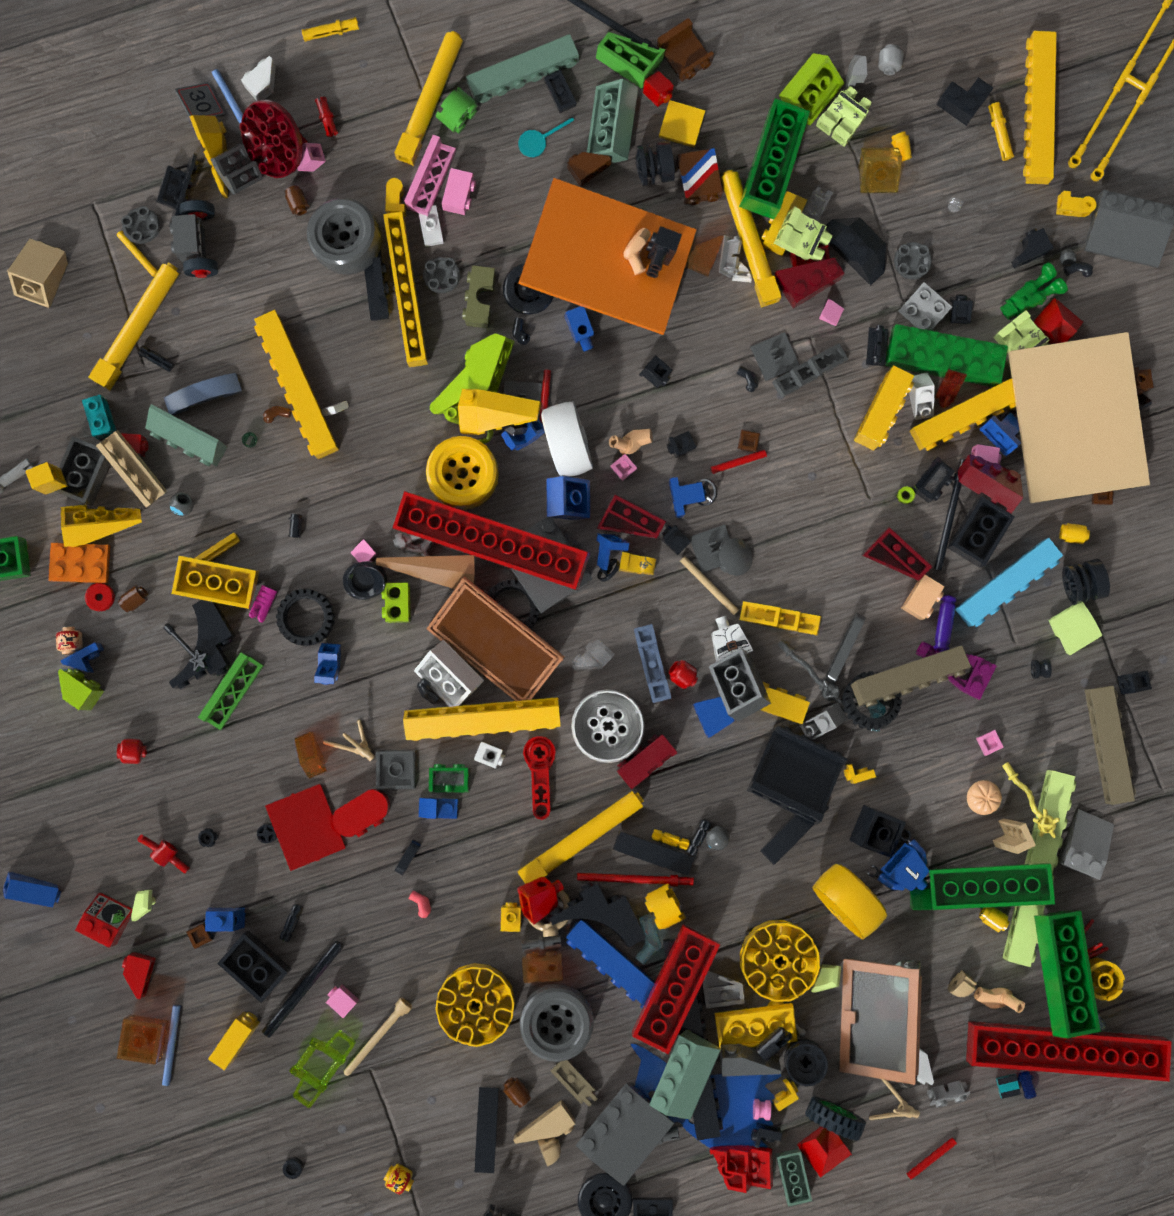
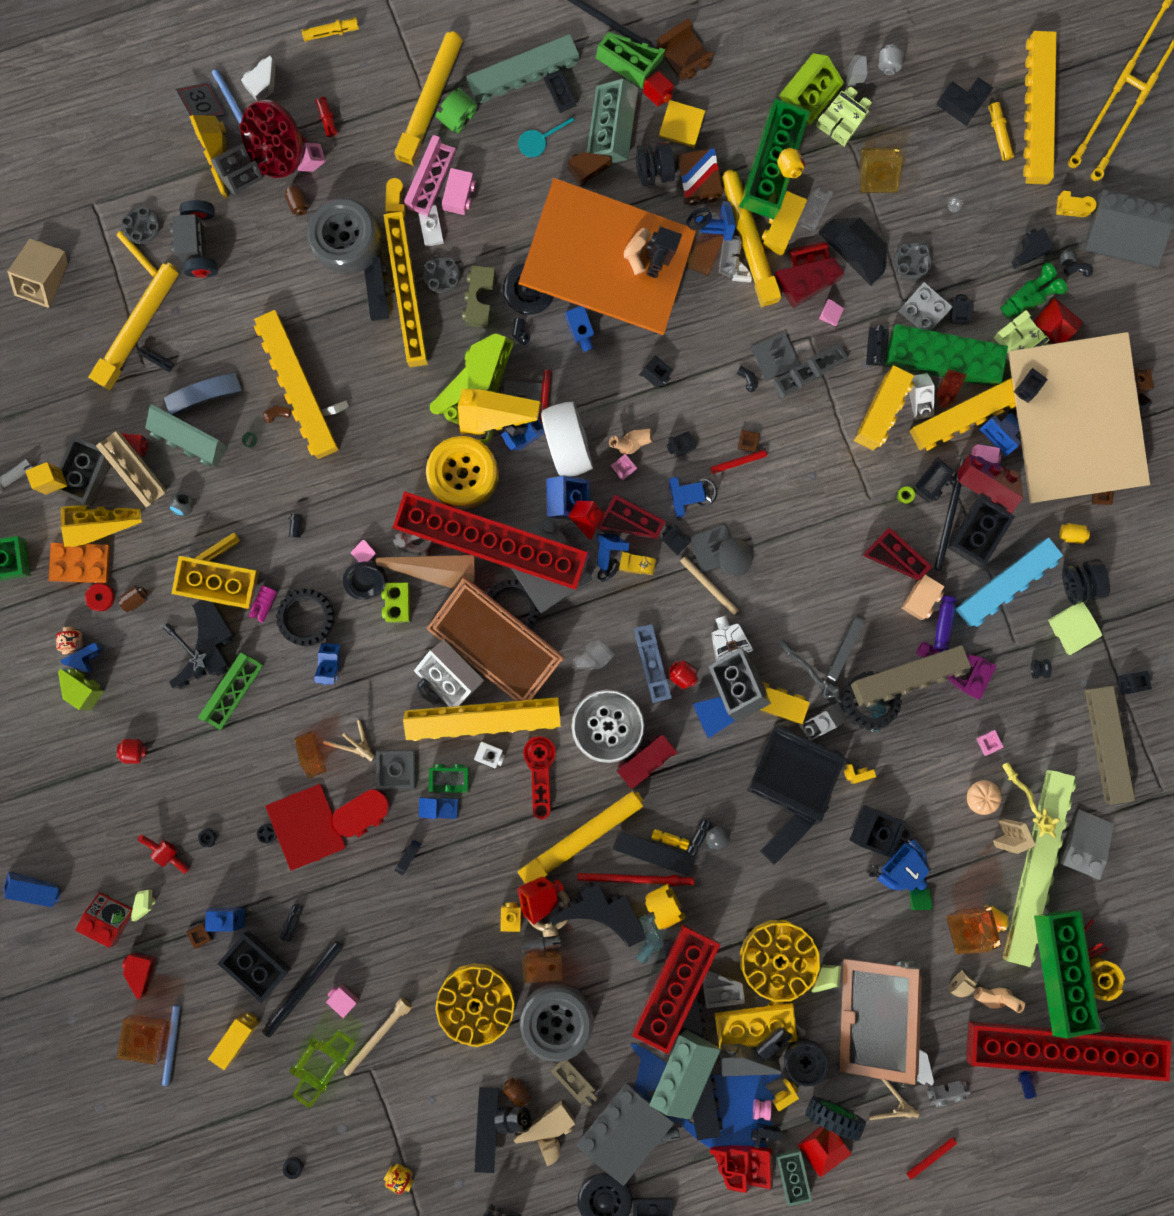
teal brick [82,395,116,440] -> none
black bracket [156,153,199,227] -> none
coral arm [409,890,431,918] -> none
blue brick [566,919,655,1009] -> none
yellow slope [740,601,822,636] -> none
yellowish green hips [774,207,832,261] -> none
yellow wheel [812,864,887,939] -> none
yellow cone [891,131,912,162] -> none
green brick [929,863,1055,910] -> none
tile [996,1073,1021,1099] -> none
none -> black wheel [495,1106,532,1134]
none -> red slope [569,501,604,540]
none -> blue piece [686,201,736,241]
none -> yellow head [777,148,805,178]
none -> clear orange brick [946,907,1001,954]
none -> black bracket [1013,368,1048,403]

